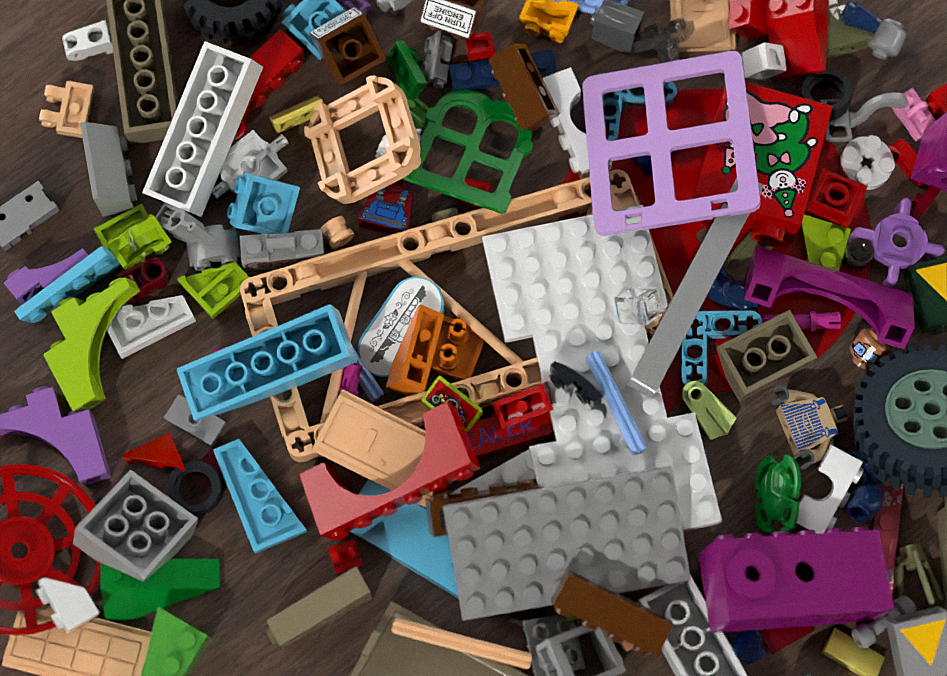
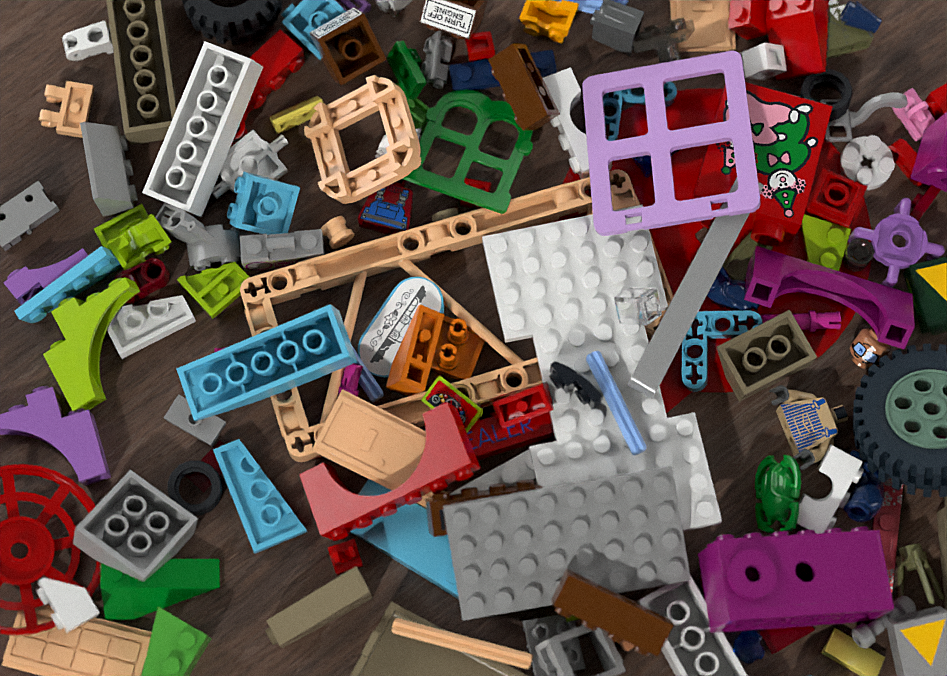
red tile [123,432,186,471] -> none
yellowish green piece [682,381,737,440] -> none
light grey head [868,18,906,60] -> none

